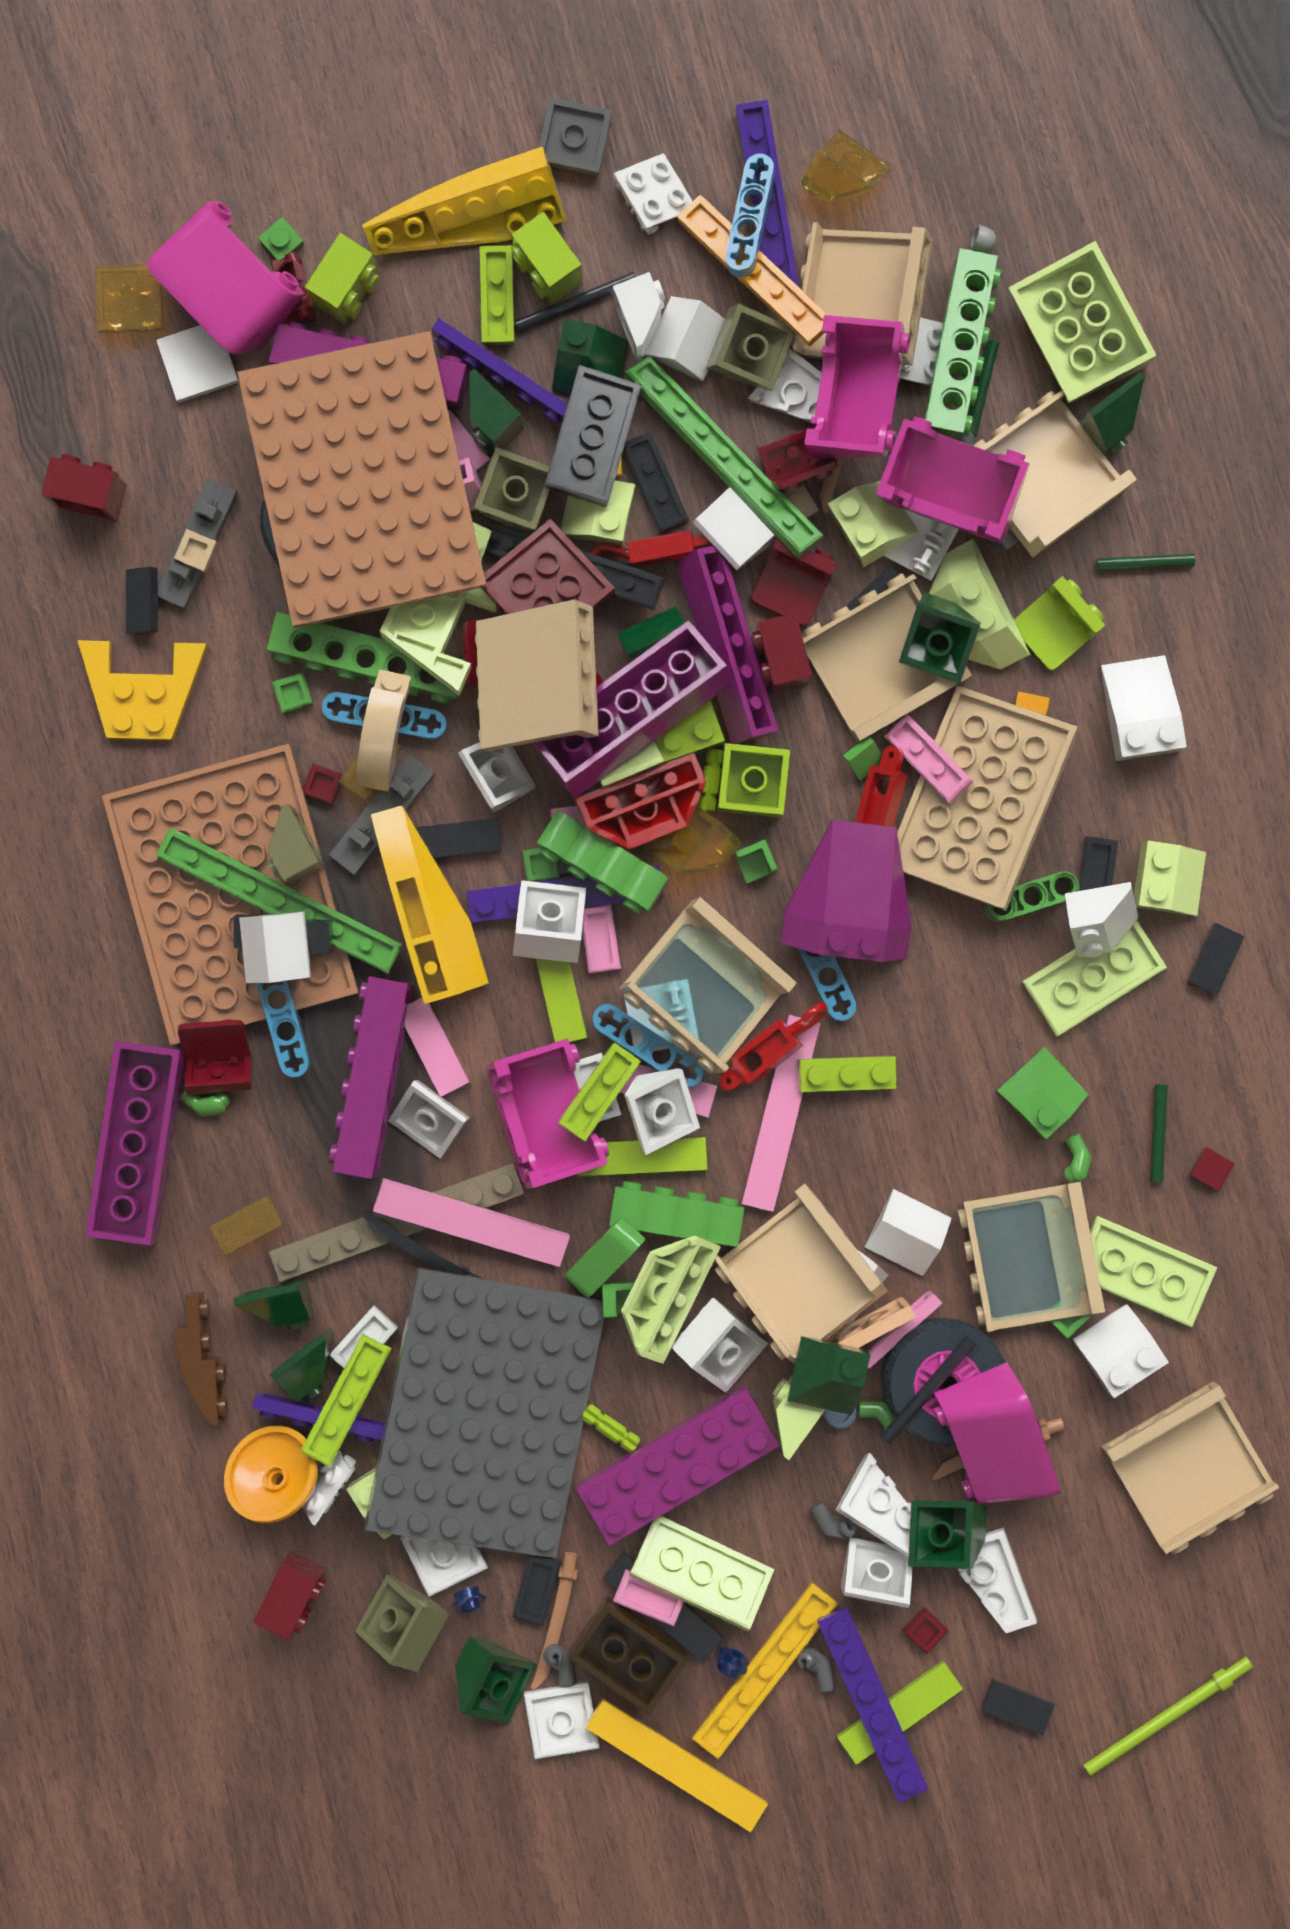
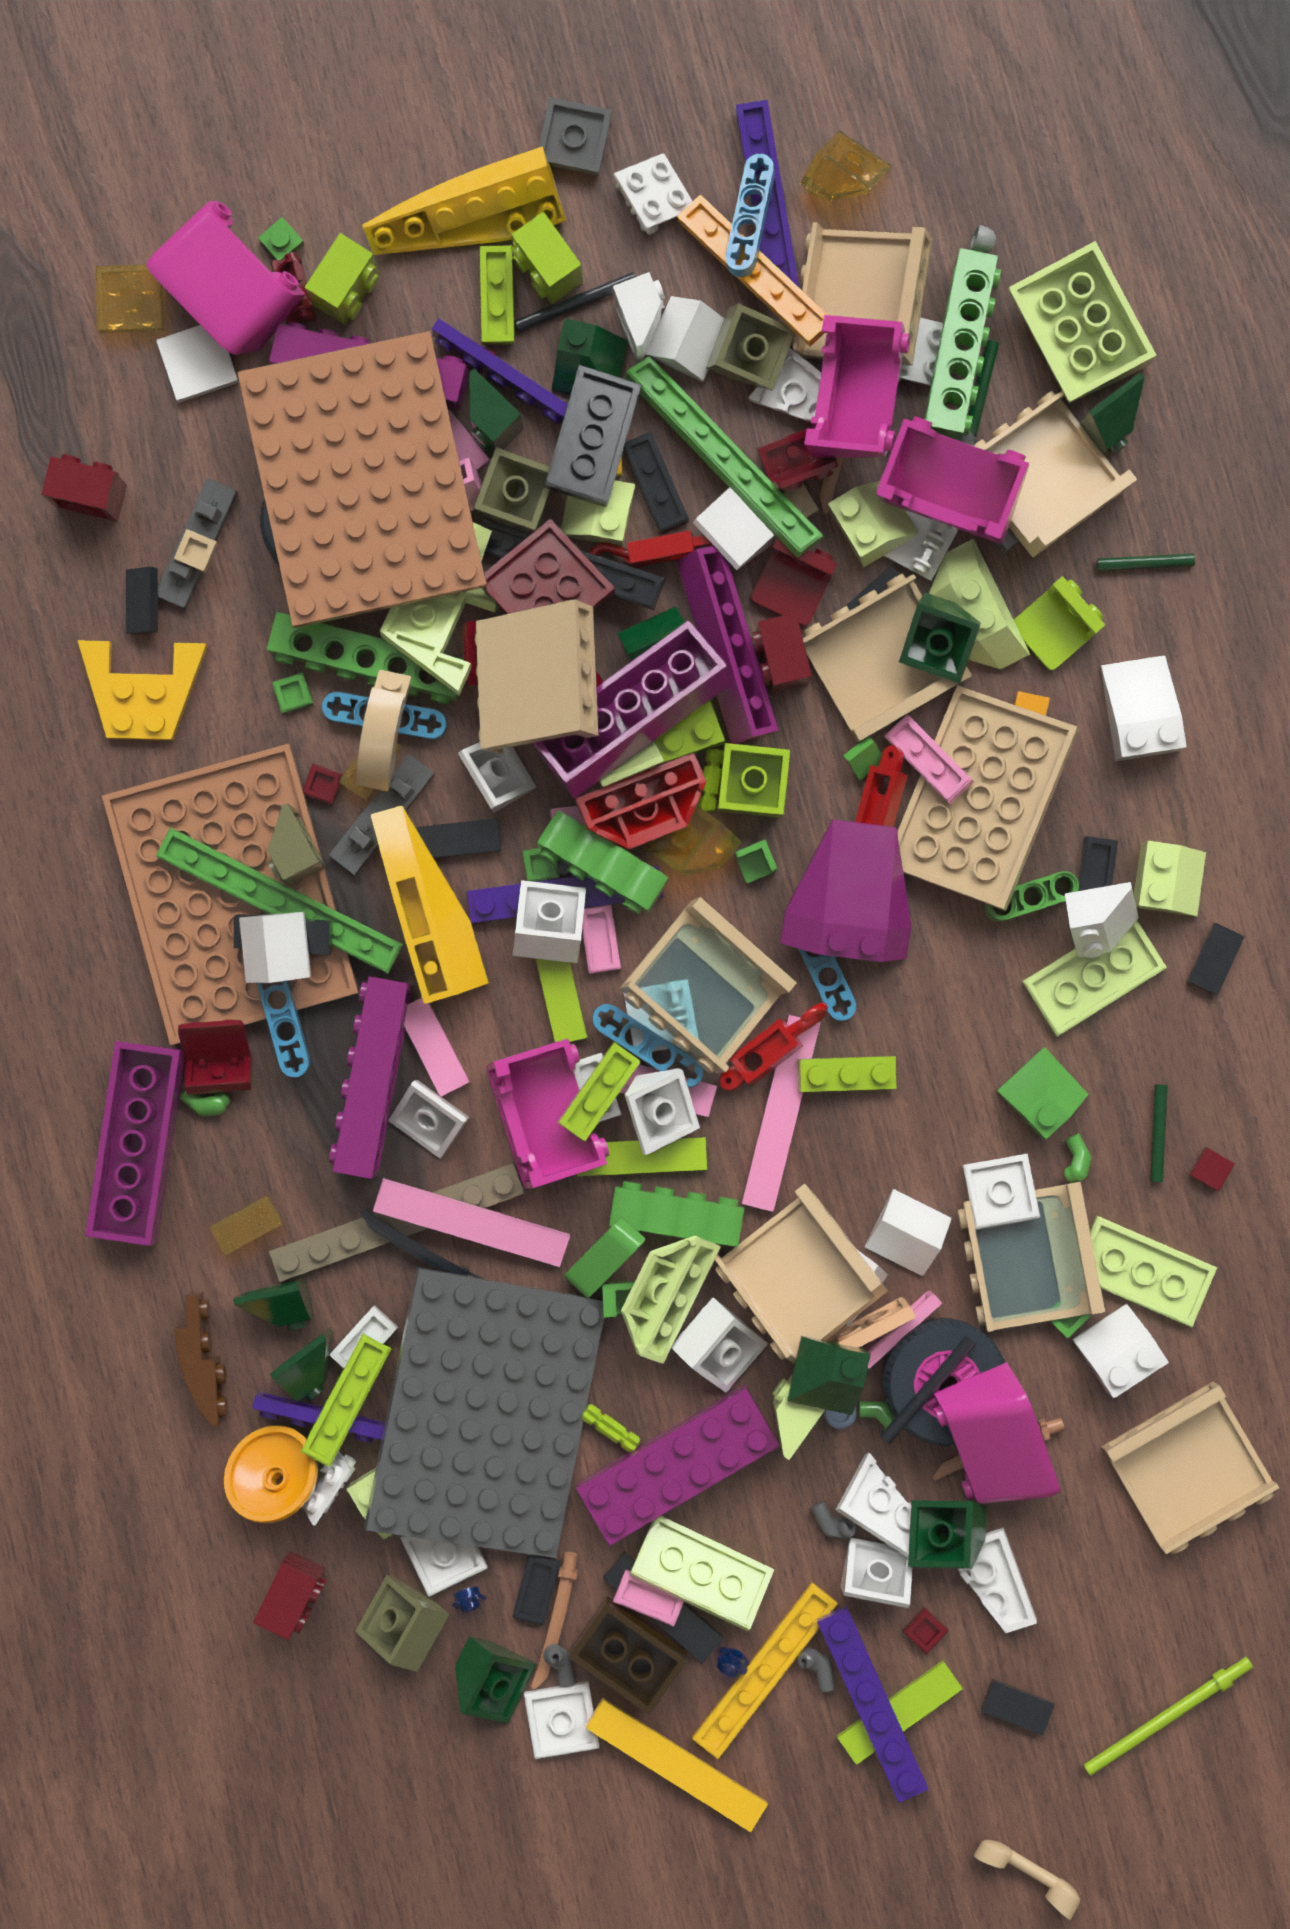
none -> white tile [963,1154,1040,1230]
none -> tan piece [974,1840,1080,1920]

